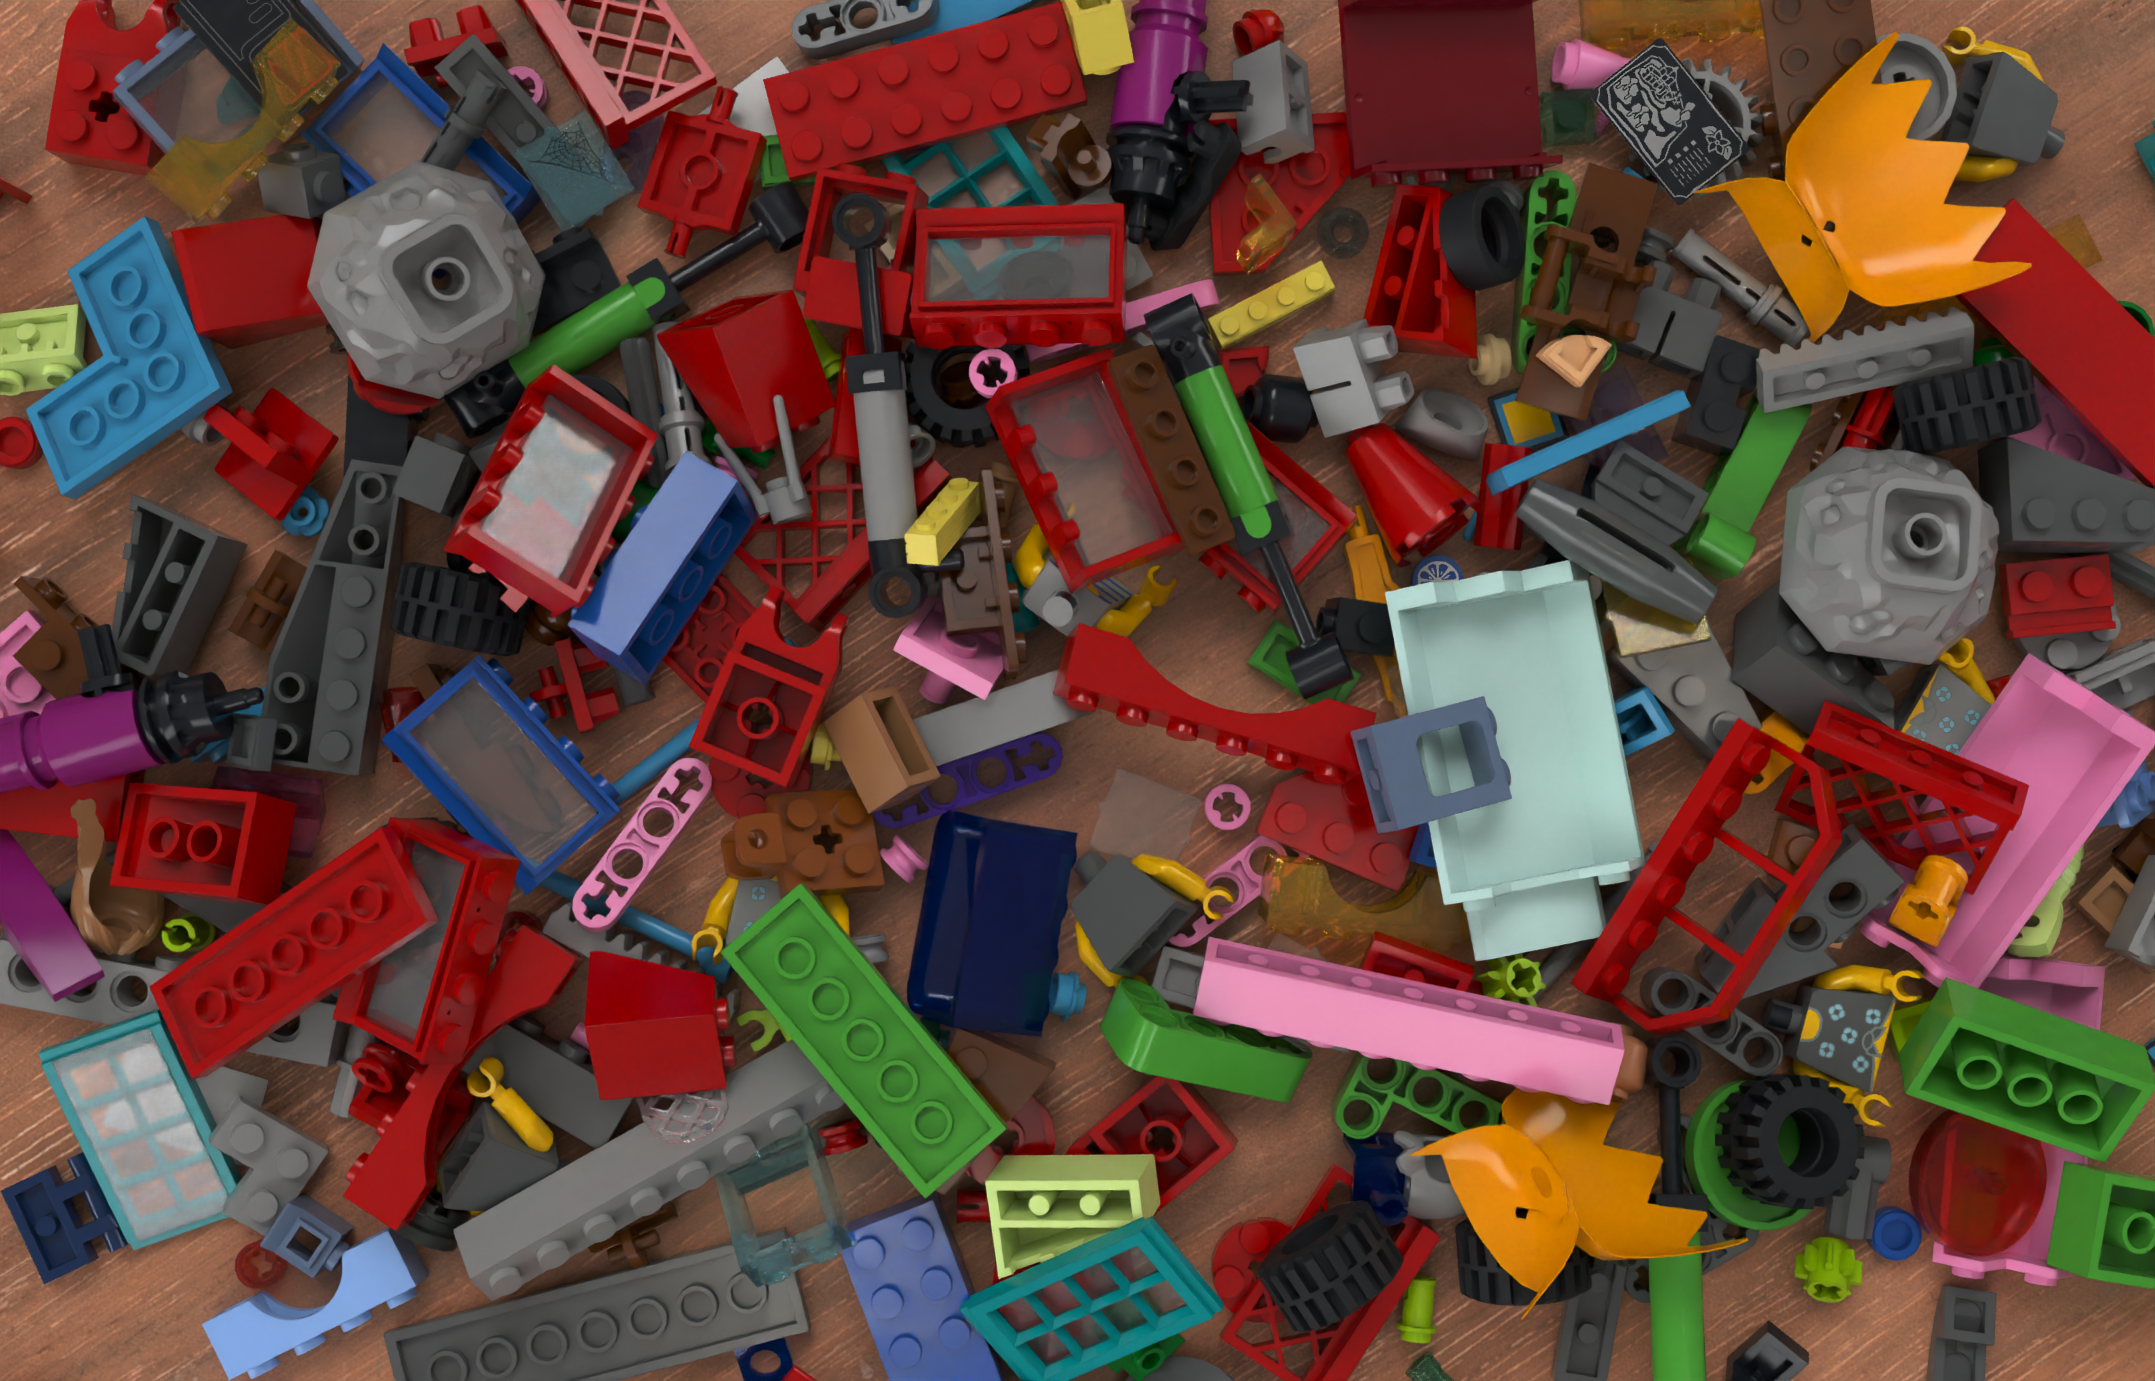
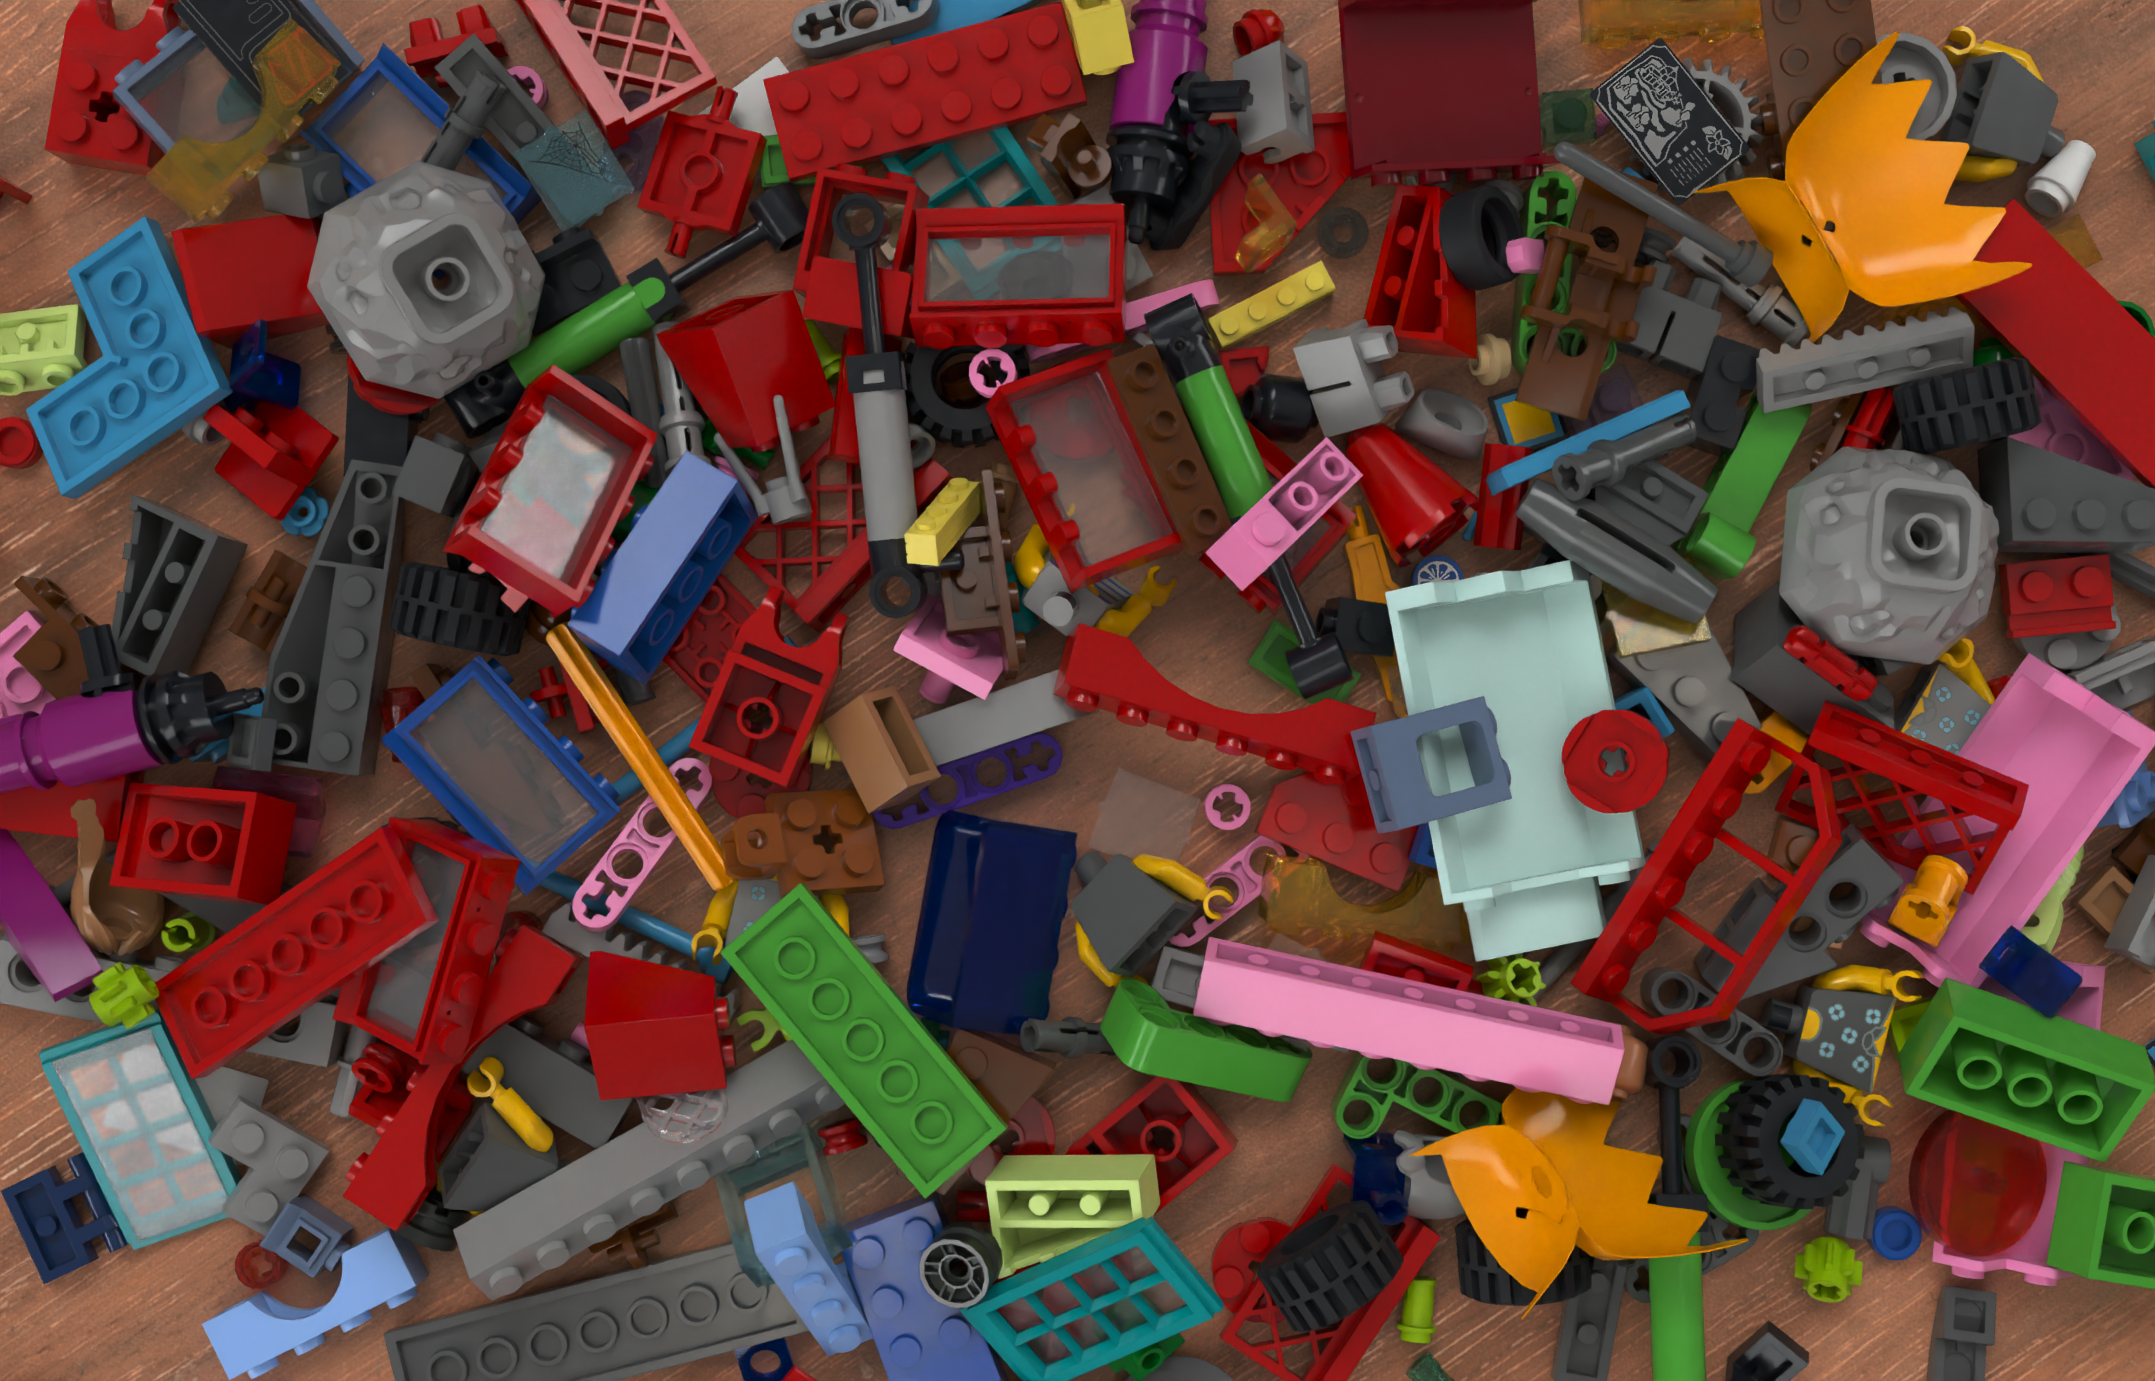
bright pink bush [879,834,929,885] -> none
dark azure plate [1046,971,1087,1022] -> none
light nougat tile [1535,334,1612,387] -> none
bright pink cone [1551,38,1631,90] -> none
none -> lime gear [89,962,159,1030]
none -> clear blue bracket [223,319,301,412]
none -> light orange axle [546,622,735,891]
none -> light blue arch [743,1181,873,1357]
none -> pearl dark grey wheel [919,1221,1003,1308]
none -> dark grey pin [1020,1016,1115,1058]
none -> bright pink slope [1205,437,1363,591]
none -> bright pink piece [1505,237,1545,274]
none -> dark grey pin [1552,413,1697,501]
none -> dark grey piece [1554,141,1773,287]
none -> red plate [1562,709,1670,813]
none -> dark azure plate [1780,1098,1846,1176]
none -> red axle [1783,625,1878,701]
none -> clear blue bracket [1979,925,2083,1018]
none -> white cone [2025,140,2096,218]

